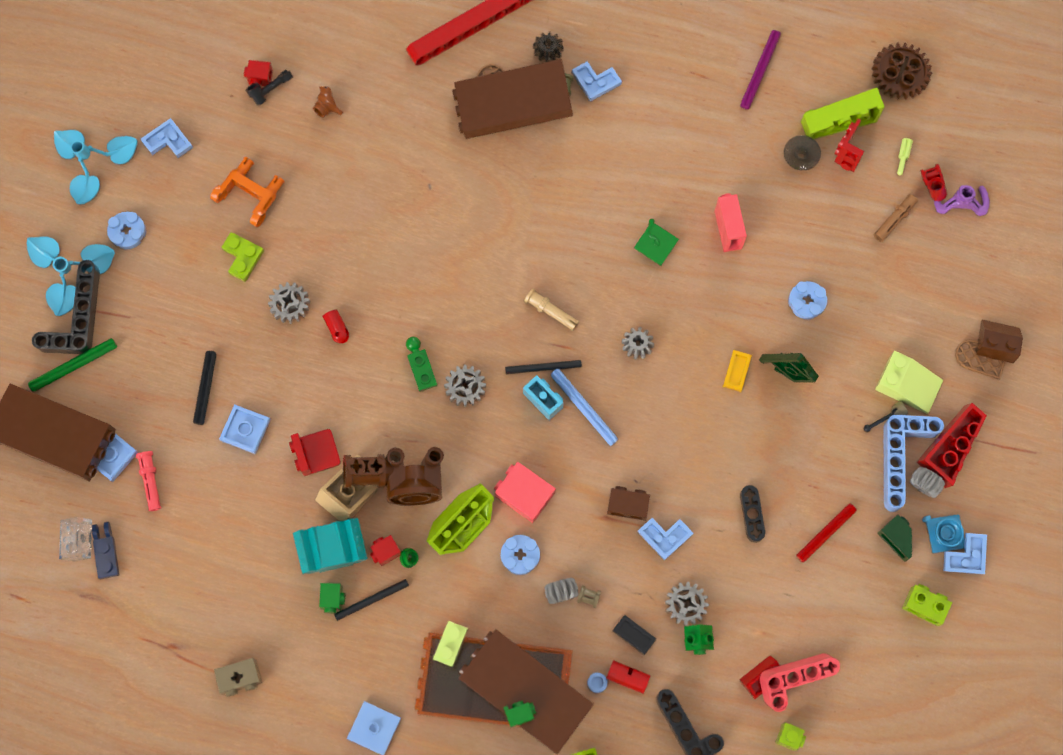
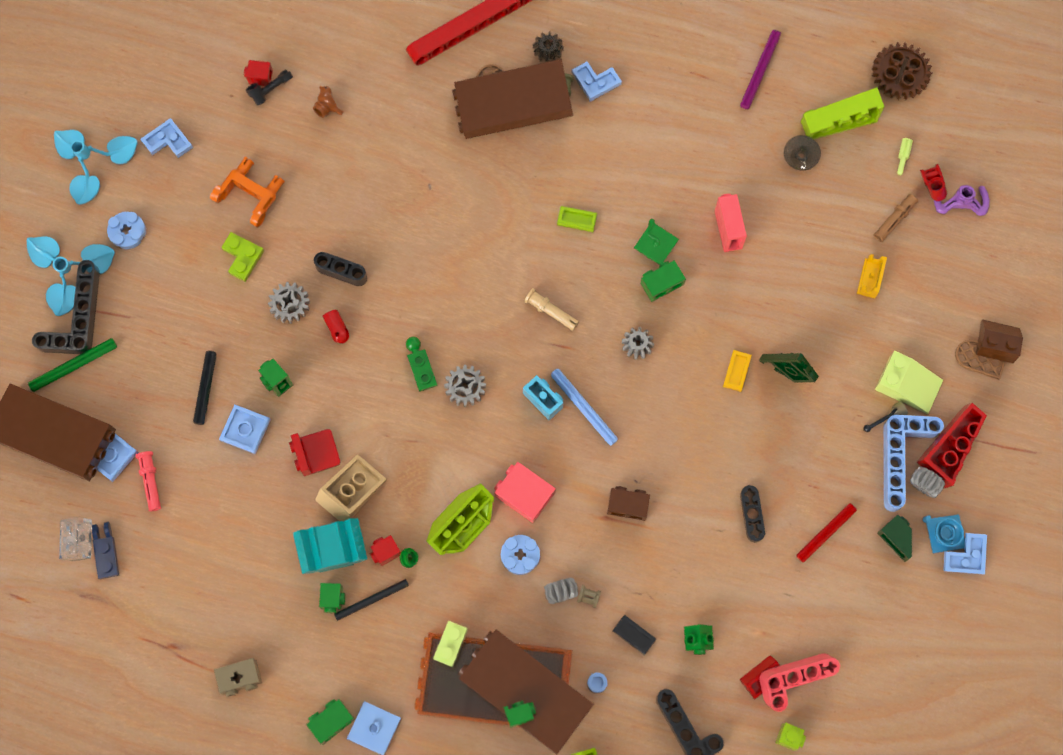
reddish brown piece [343,447,444,506] -> none
black bar [505,360,582,374] -> none
red pin [606,660,651,694] -> none
light blue plate [638,518,693,561] -> none
light grey gear [665,582,709,626] -> none
light blue plate [788,281,827,319] -> none
red bracket [834,119,865,172] -> none
lime brick [902,584,952,626] -> none
none -> green brick [258,358,293,397]
none -> green brick [306,699,355,745]
none -> black beam [314,252,367,286]
none -> lime tile [557,206,597,232]
none -> green brick [640,260,686,302]
none -> yellow hinge [857,254,887,298]

